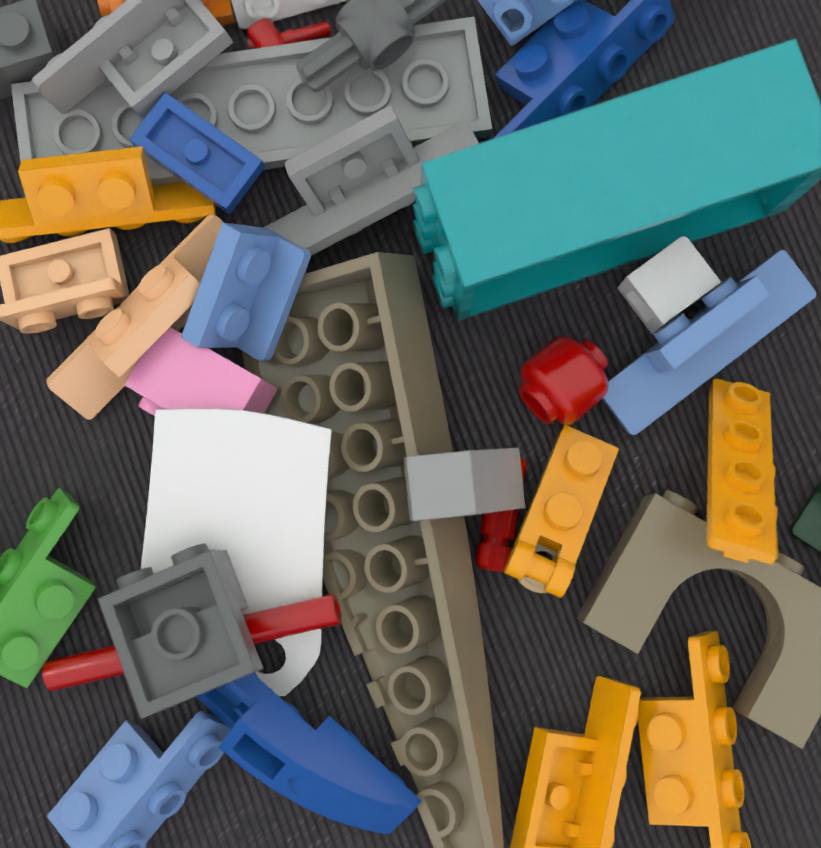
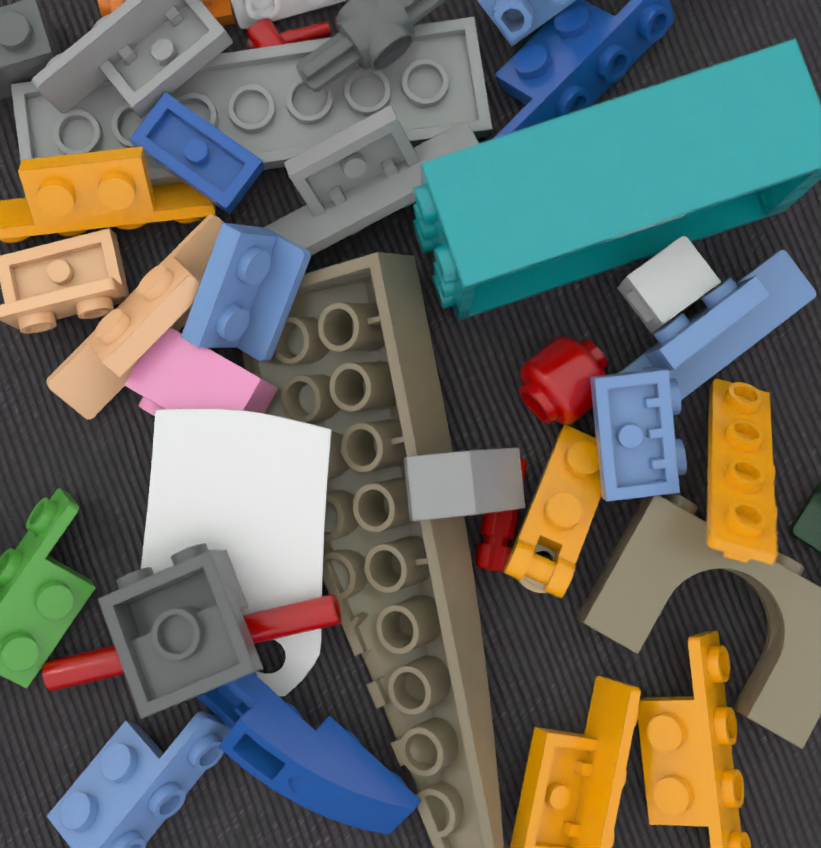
none -> medium blue bracket [590,366,687,502]

